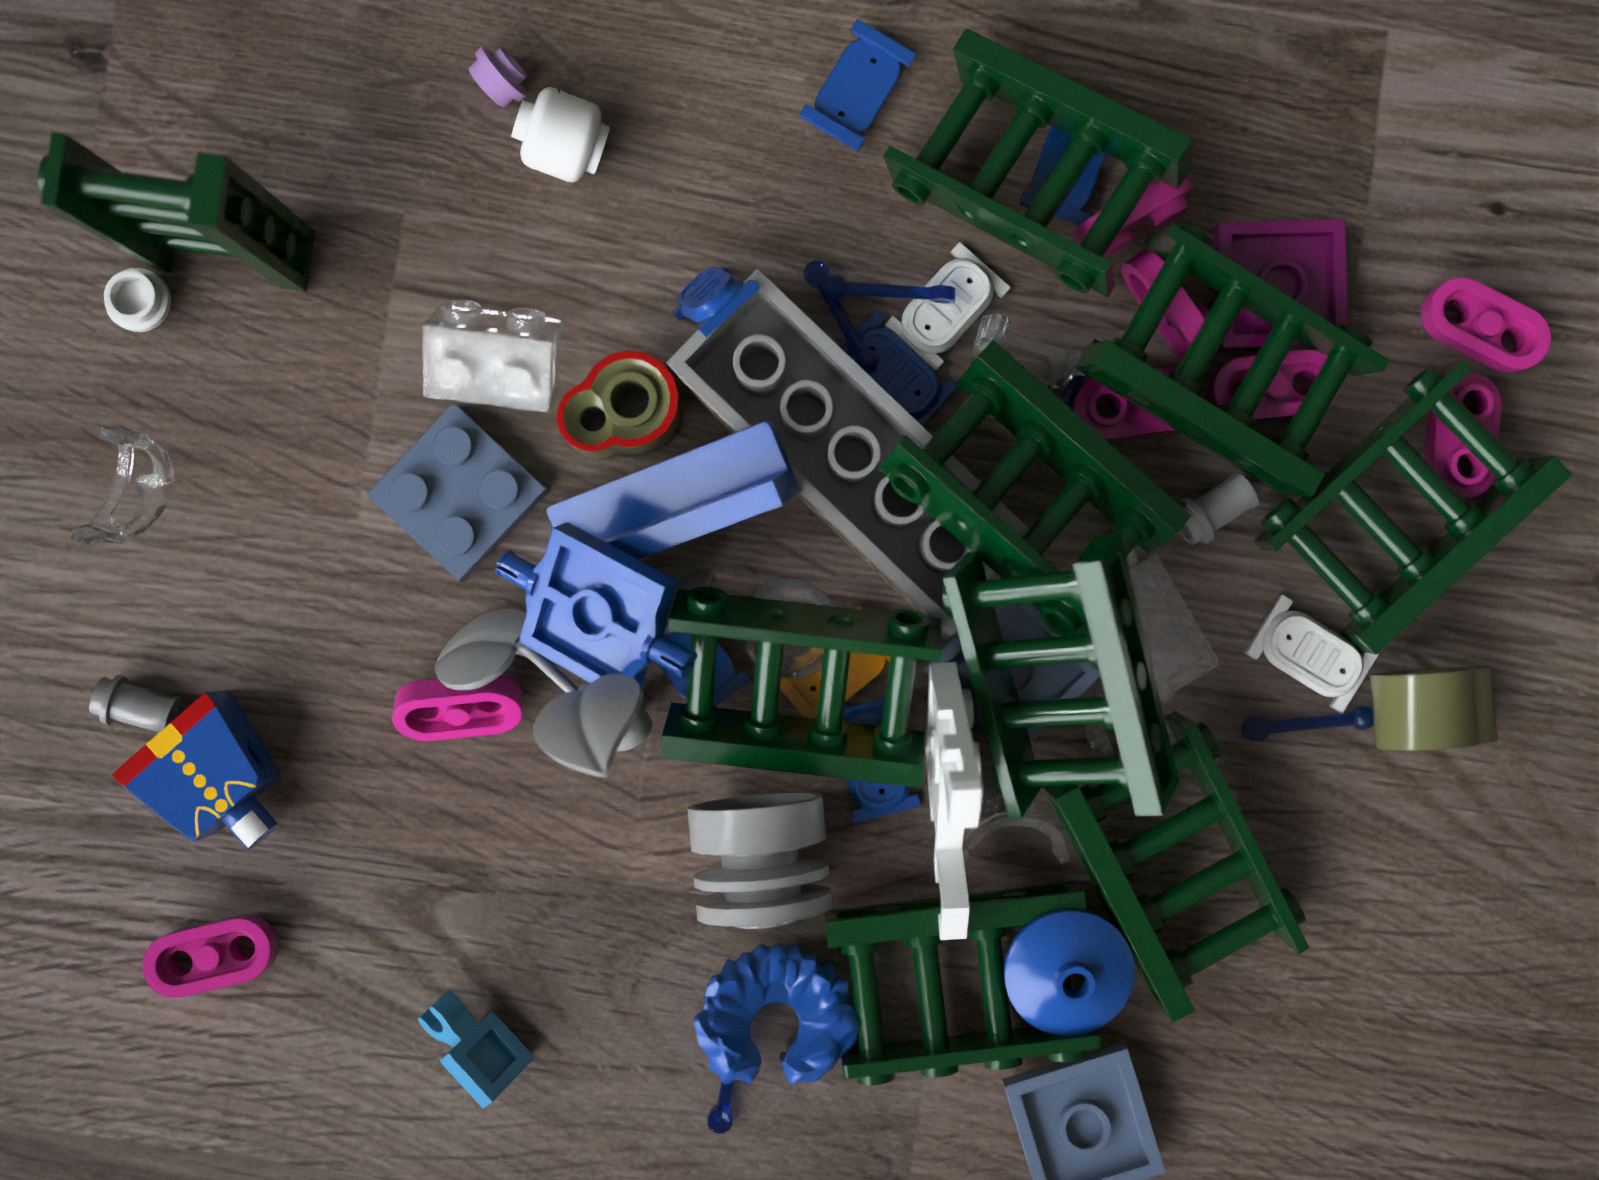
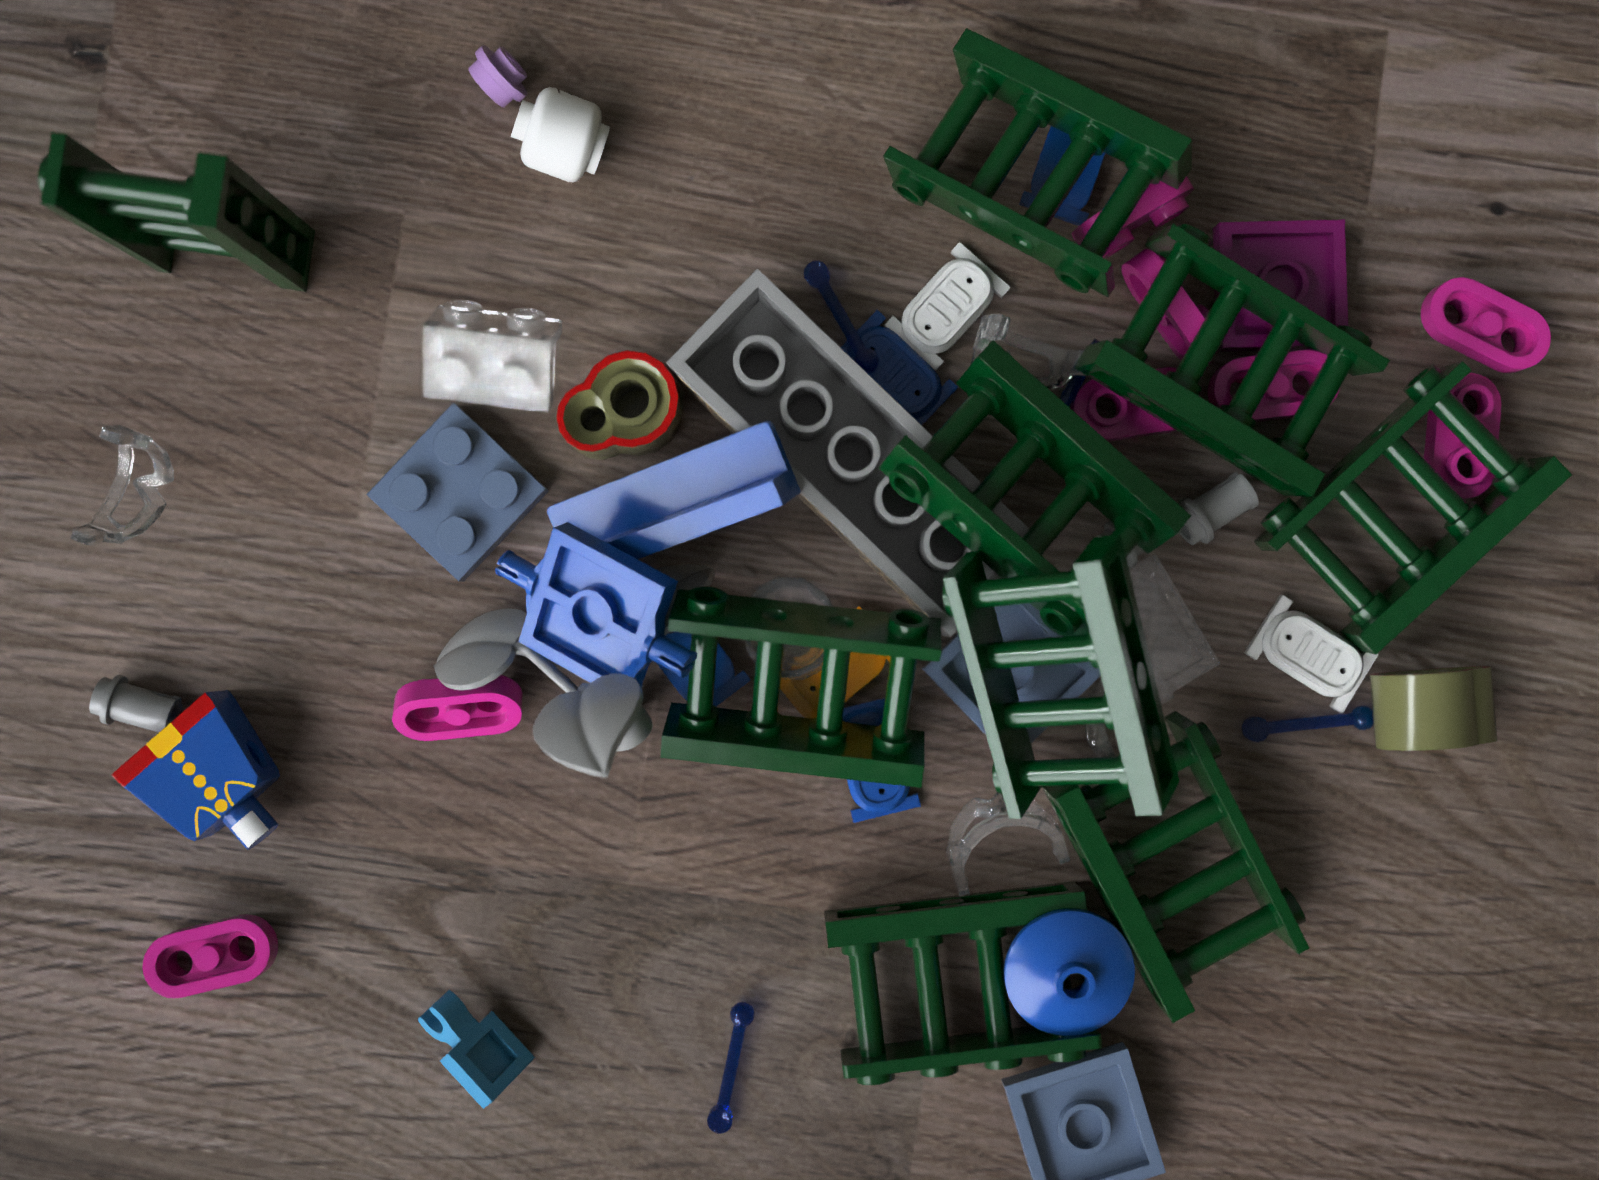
white plate [104,268,171,332] -> none
blue piece [672,266,760,337] -> none
light grey wheel [687,792,833,929] -> none
blue piece [694,943,859,1085] -> none
blue piece [799,19,916,152] -> none
clear blue hinge [823,275,956,304] -> none
white wing [925,662,982,940] -> none

